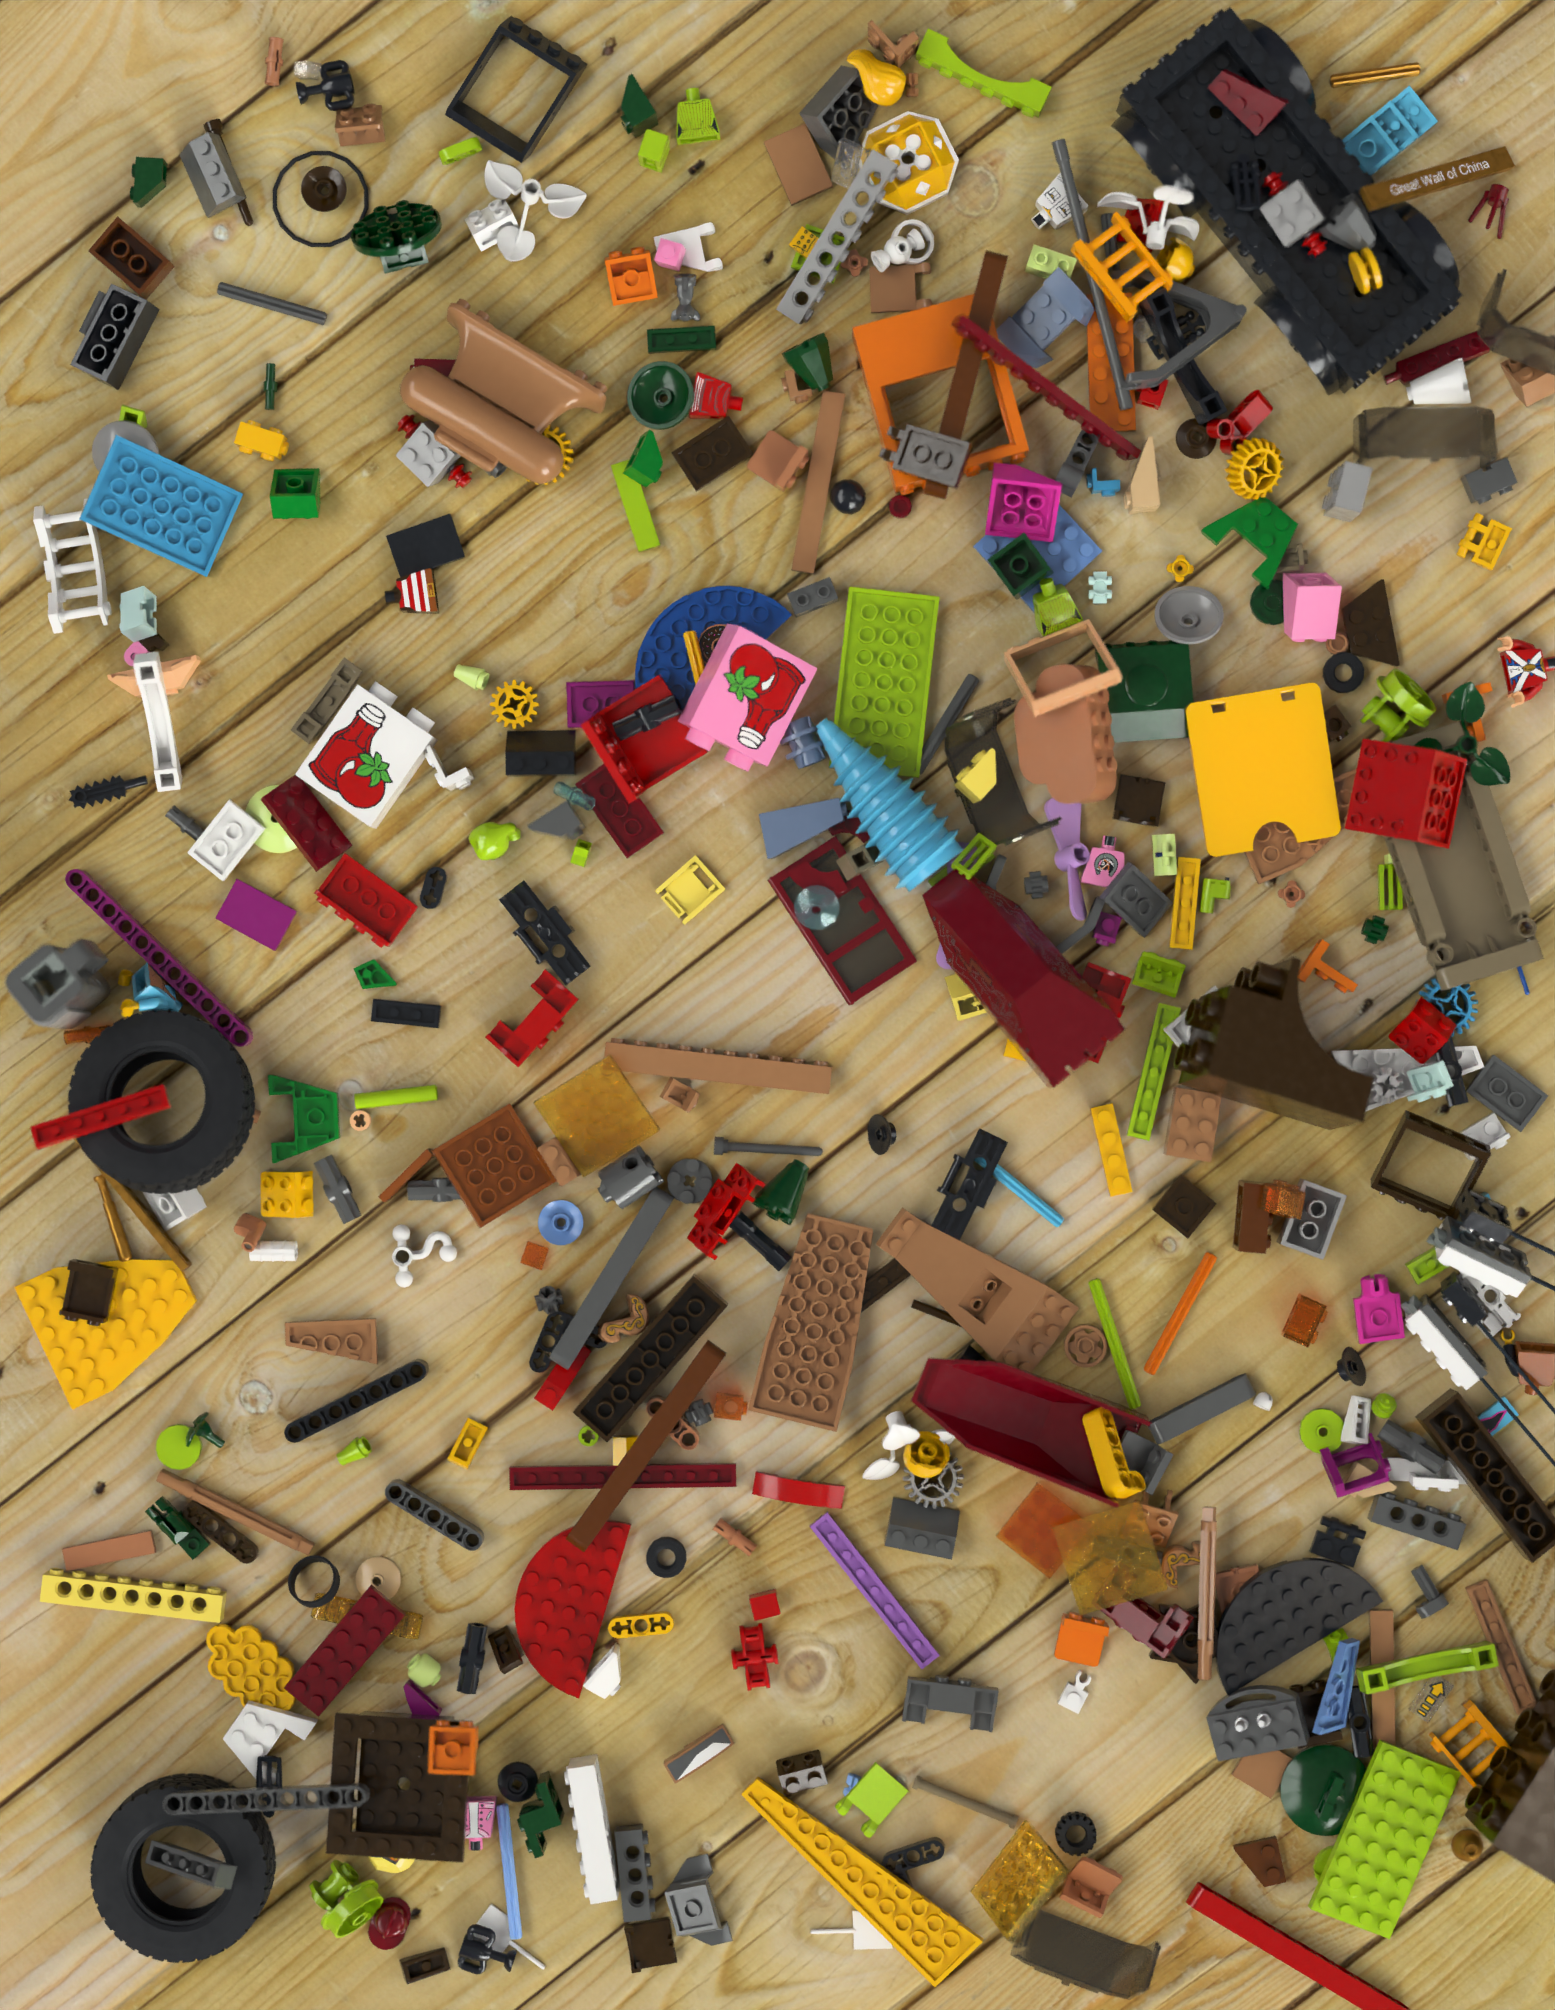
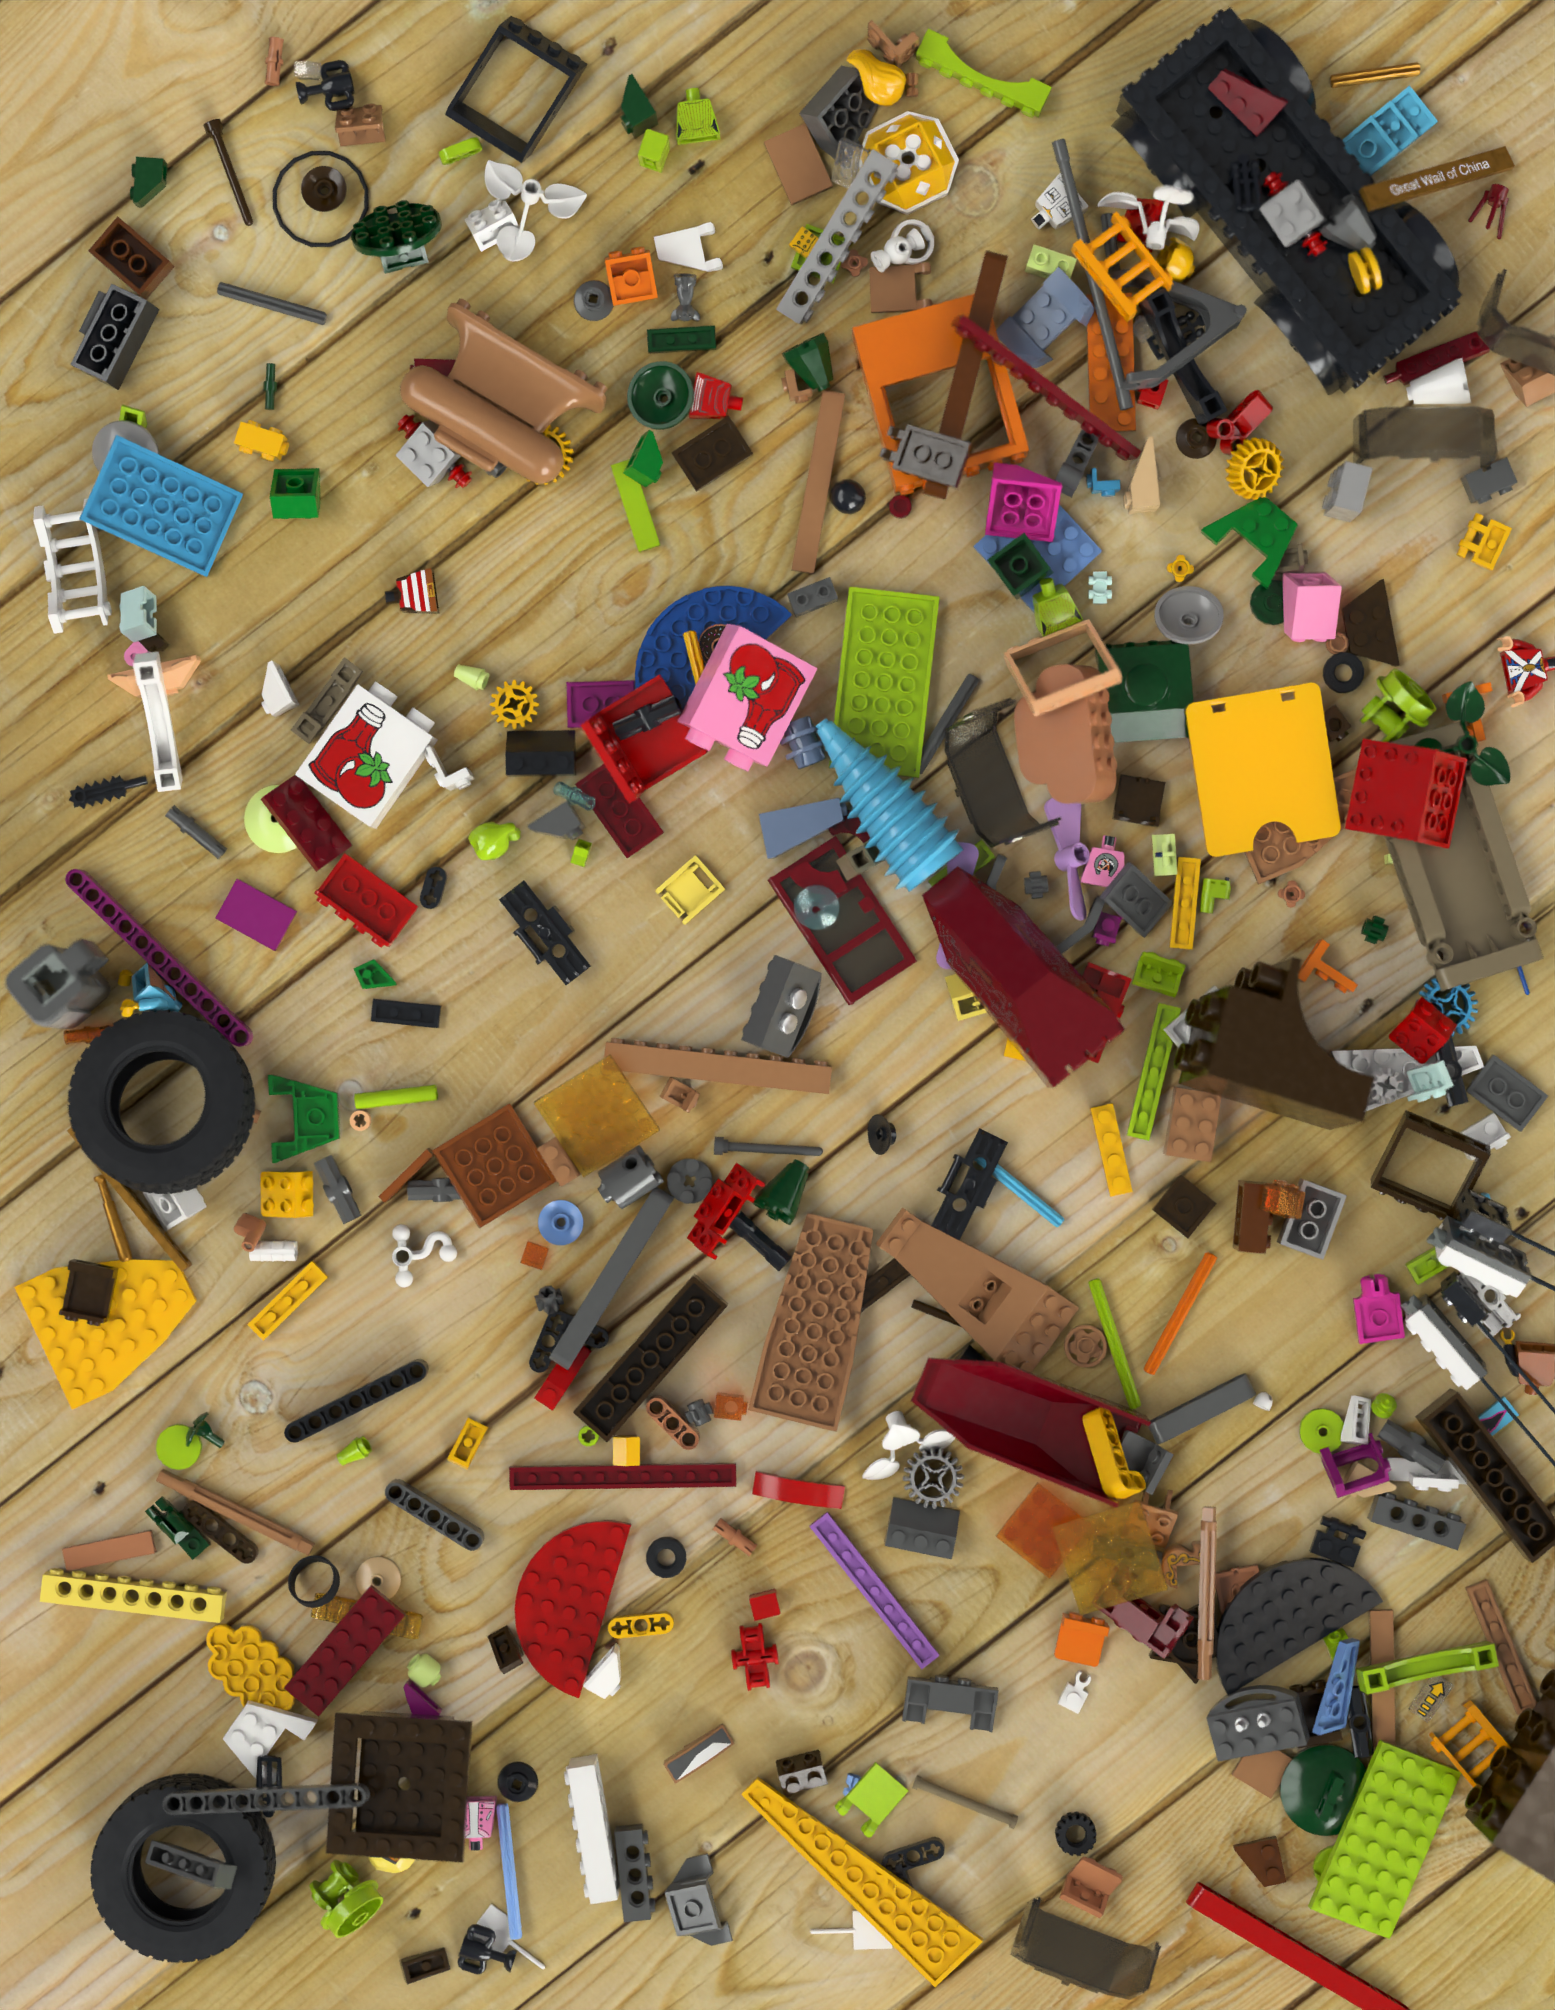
red plate [30,1084,171,1150] -> none
dark grey slope [180,132,247,218] -> none
white tile [187,799,266,881] -> none
medium nougat wing [285,1318,378,1364] -> none
dark red piece [368,1897,411,1950] -> none
black tile [386,514,466,577] -> none
orange plate [428,1720,479,1775] -> none
black piece [457,1622,488,1694] -> none
red bracket [485,969,579,1067] -> none
dark green bracket [517,1771,565,1859] -> none
reddish brown beam [566,1340,727,1552] -> none
medium nougat animal [598,1294,649,1343] -> none
dark brown piece [624,1917,677,1973] -> none
bright pink brick [654,238,686,271] -> none
nougat bracket [747,430,809,492] -> none
yellow cylinder [903,1431,950,1478] -> none
lime tile [951,833,997,880] -> none
light yellow slope [954,748,996,804] -> none
clear yellow plate [970,1820,1069,1944] -> none
clear orange brick [1281,1293,1328,1347] -> none
black piece [1337,1347,1366,1386] -> none
lime tile [1378,864,1403,910] -> none
dark grey piece [1411,1565,1449,1619] -> none
pearl gold brick [1451,1830,1483,1862] -> none
none -> yellow plate [247,1261,329,1341]
none -> white slope [261,661,299,717]
none -> dark grey piece [574,280,614,321]
none -> dark grey piece [741,955,821,1058]

